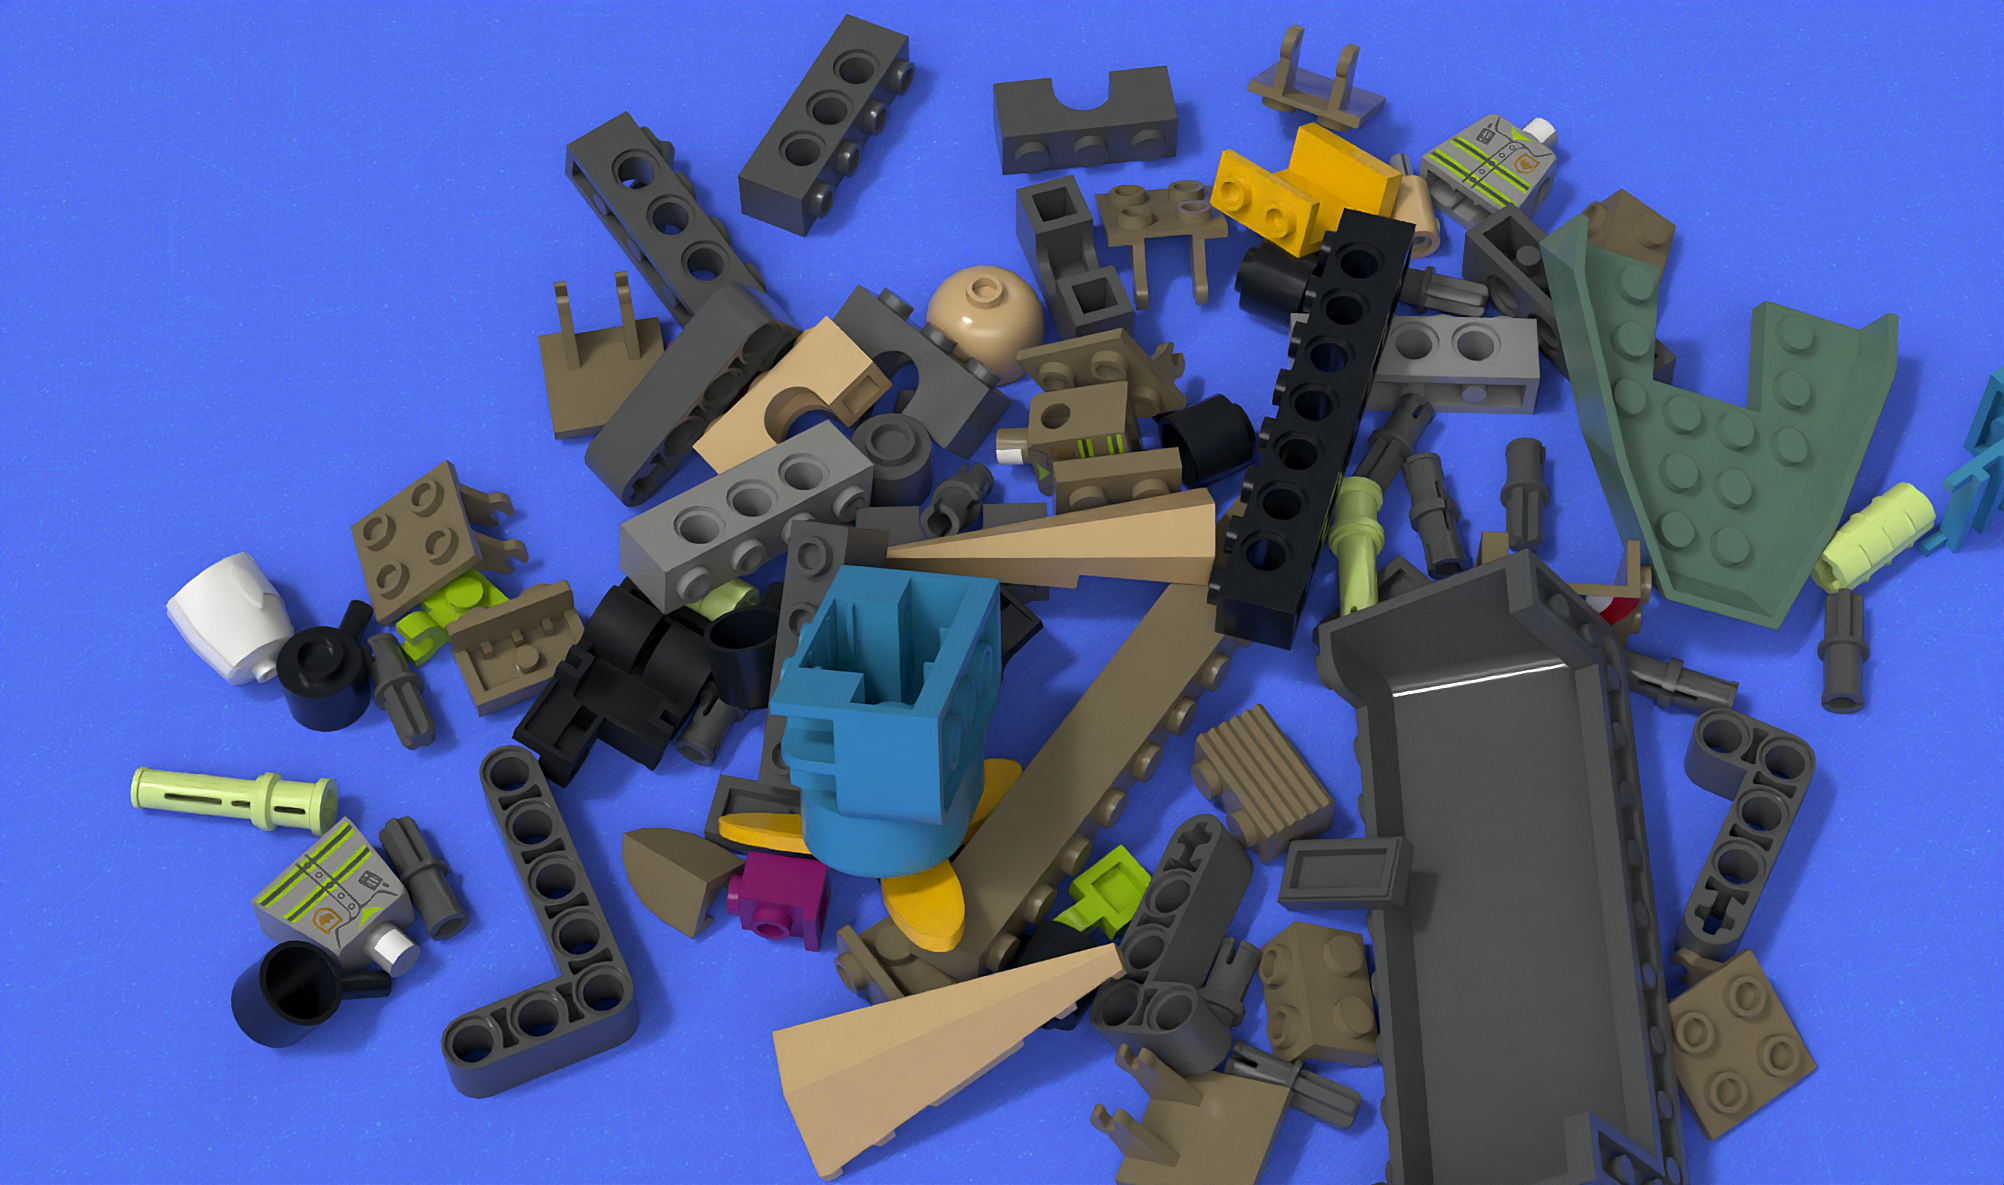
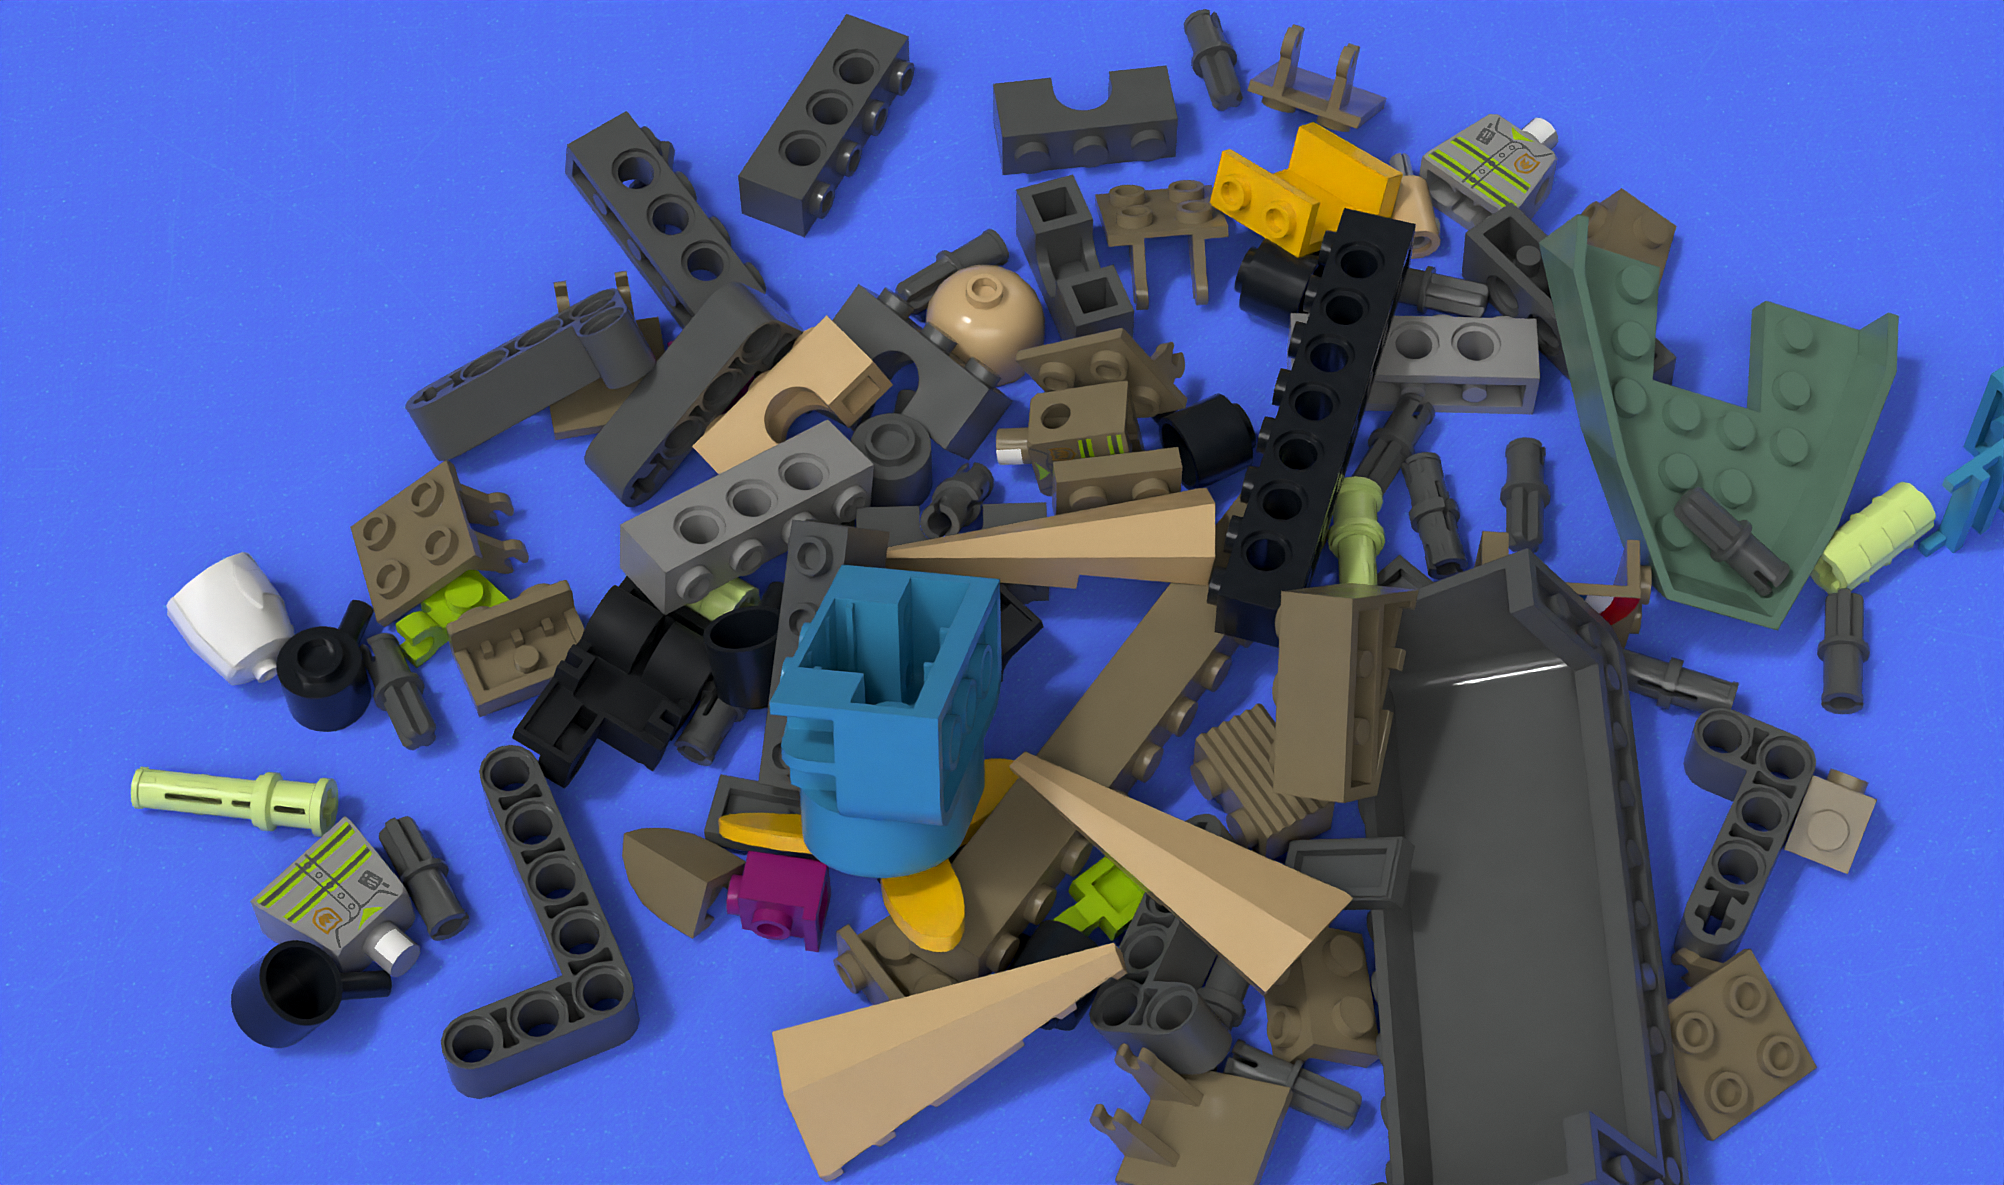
none -> dark grey beam [405,288,656,461]
none -> dark grey axle [895,229,1009,314]
none -> tan wedge [1009,751,1353,996]
none -> dark grey axle [1183,9,1243,111]
none -> dark tan wedge [1269,583,1419,803]
none -> dark grey axle [1673,487,1790,596]
none -> dark tan bracket [1784,768,1877,874]

